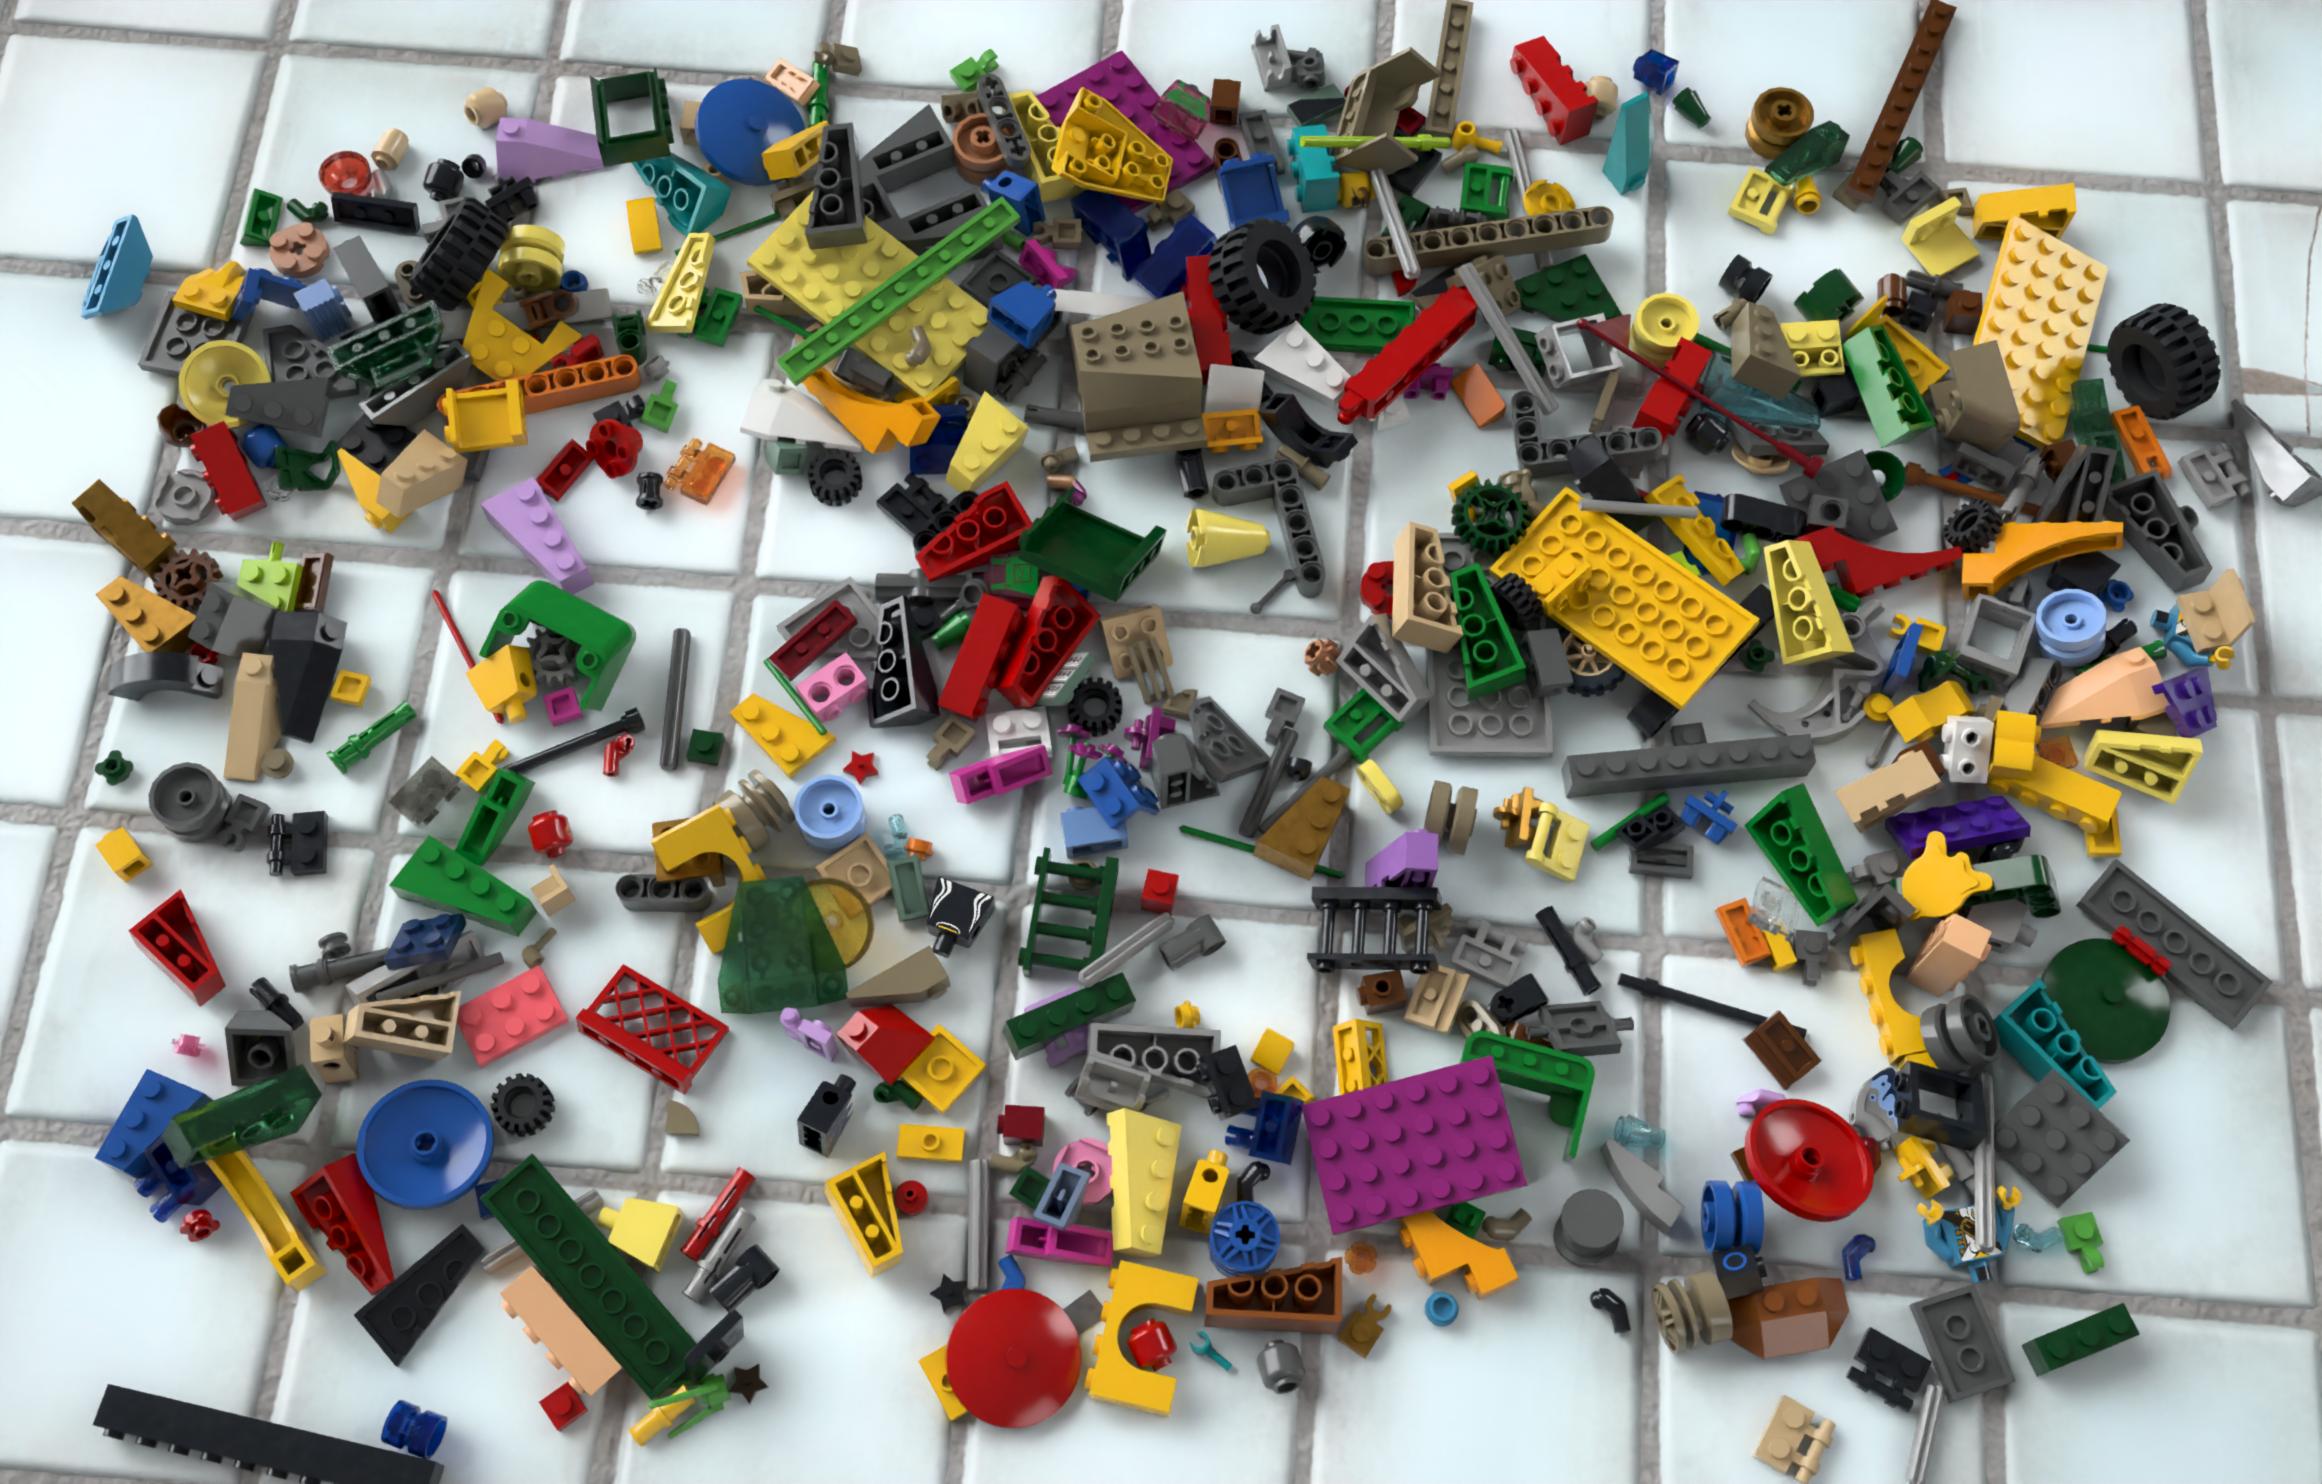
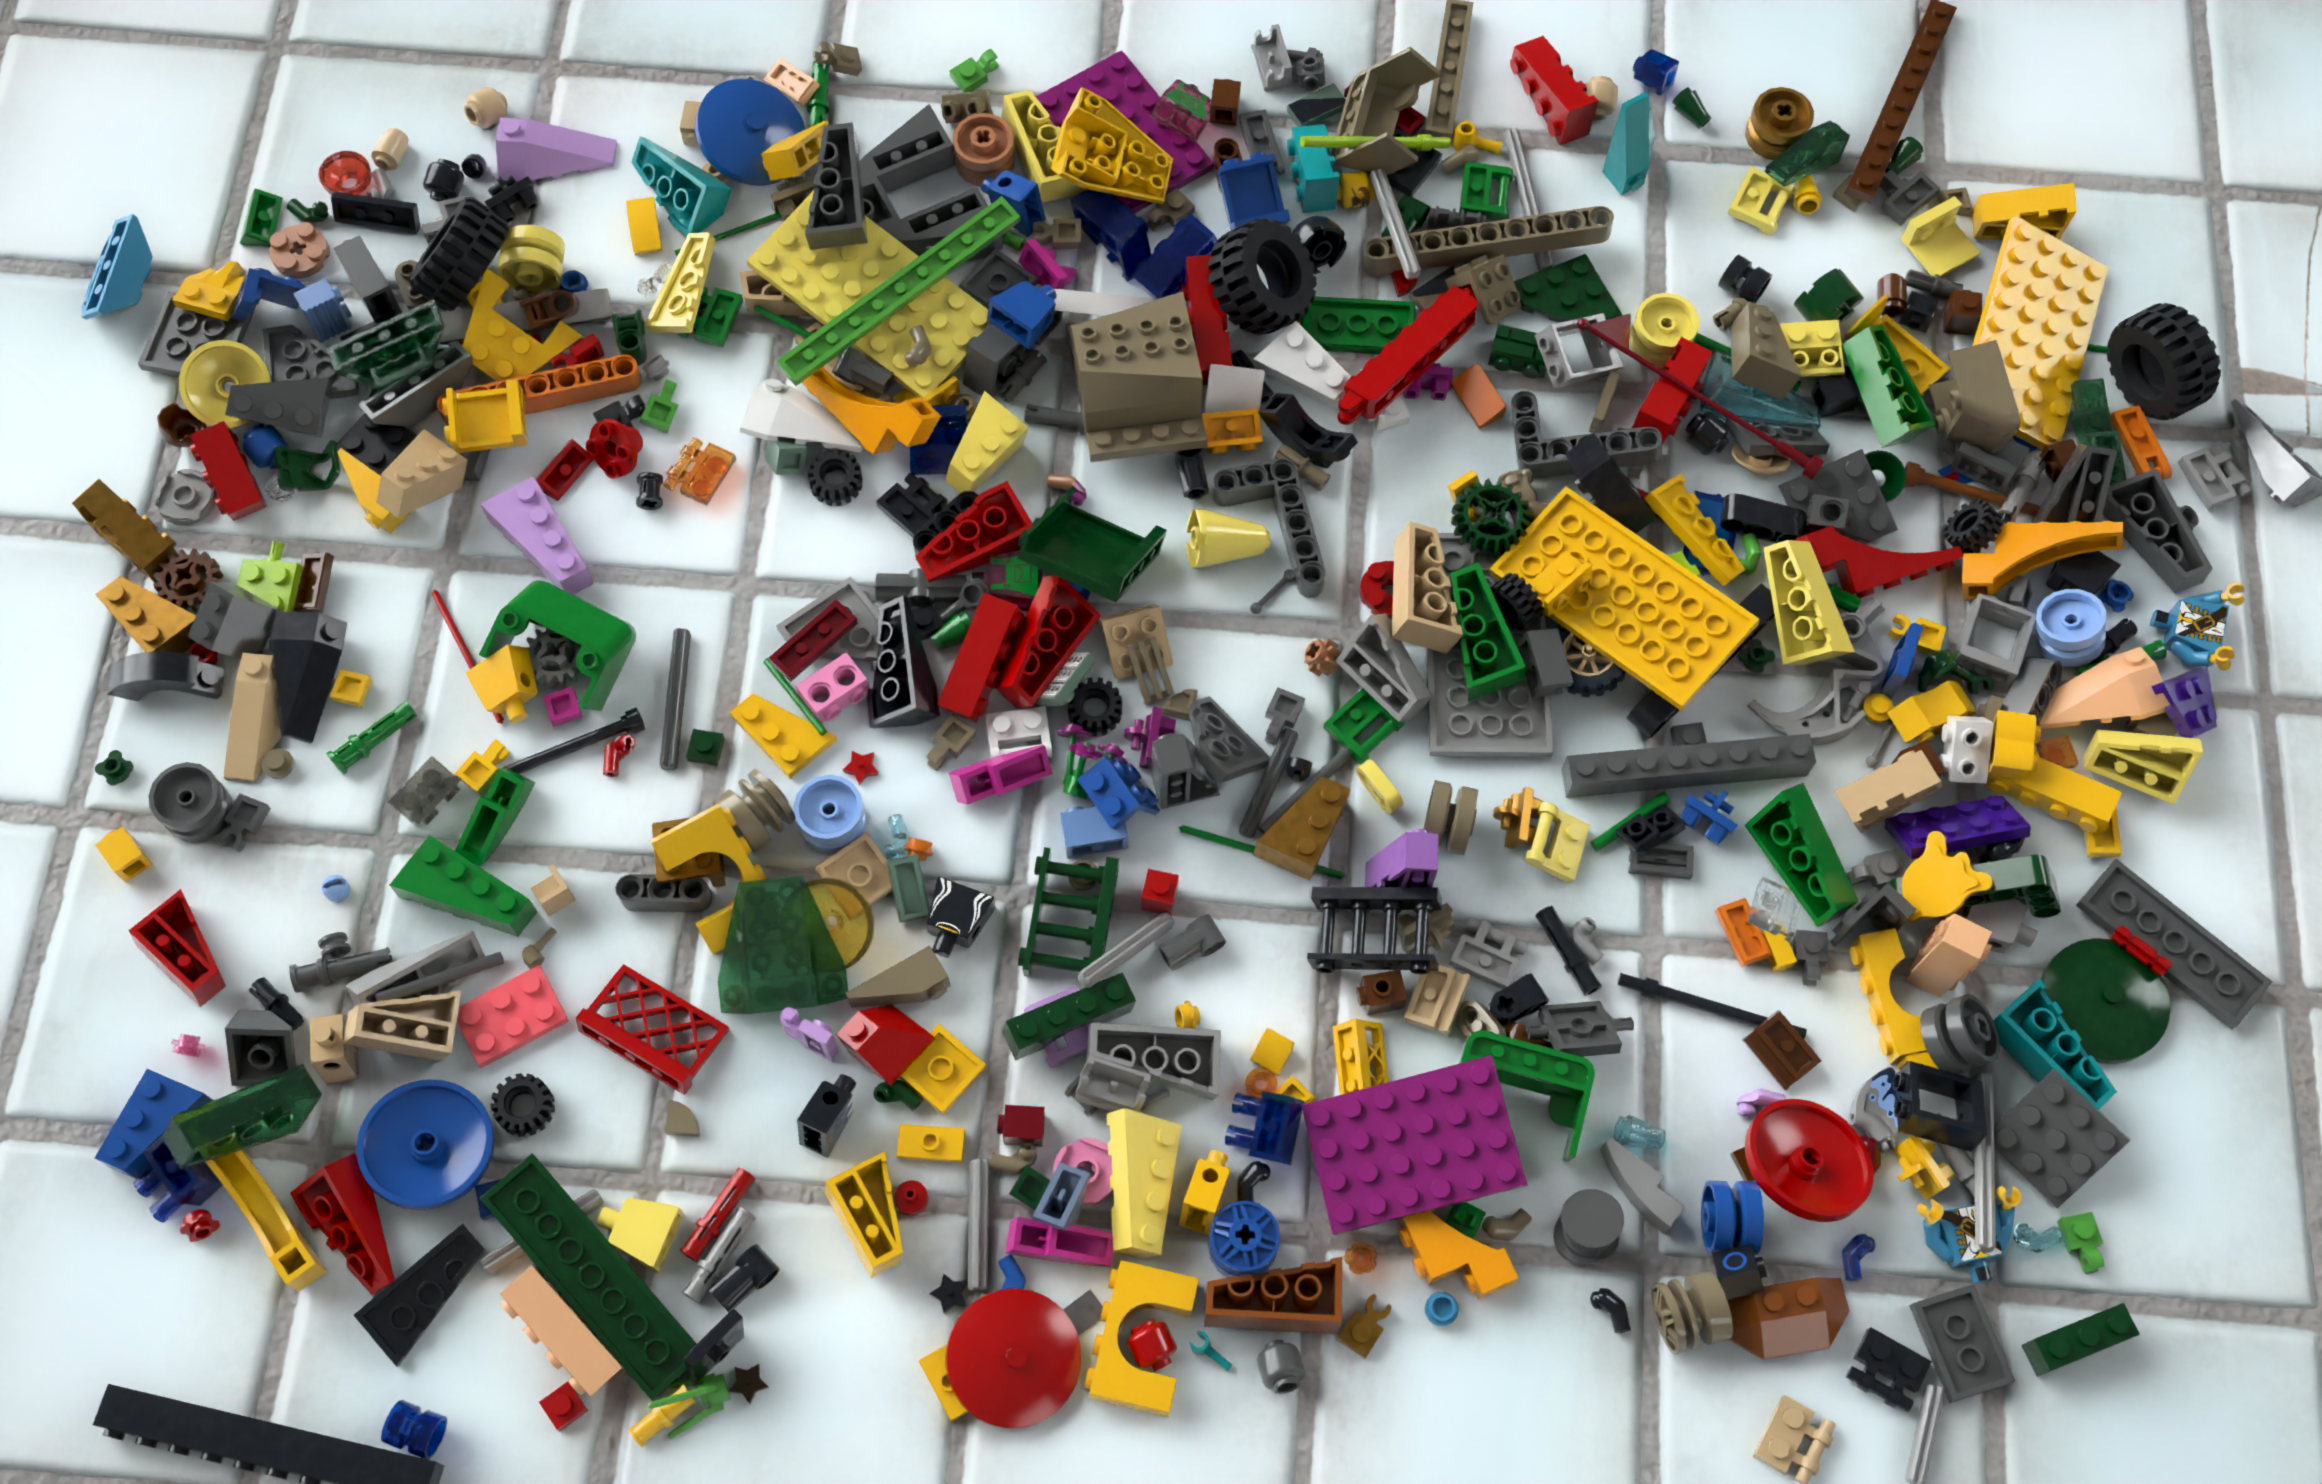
black plate [267,811,328,876] -> none
dark blue plate [384,913,467,970] -> none
red head [528,810,573,859] -> none
dark green window [590,68,674,167] -> none
dark grey beam [977,74,1031,169] -> none
dark tan arm [1041,446,1079,473] -> none
black bracket [1196,1045,1259,1121] -> none
light grey axle [1458,262,1559,416] -> none
yellow tile [1523,179,1576,216] -> none
light grey bar [1578,499,1698,519] -> none
tan bracket [2176,568,2255,654] -> none
none -> light blue hinge [322,875,350,902]

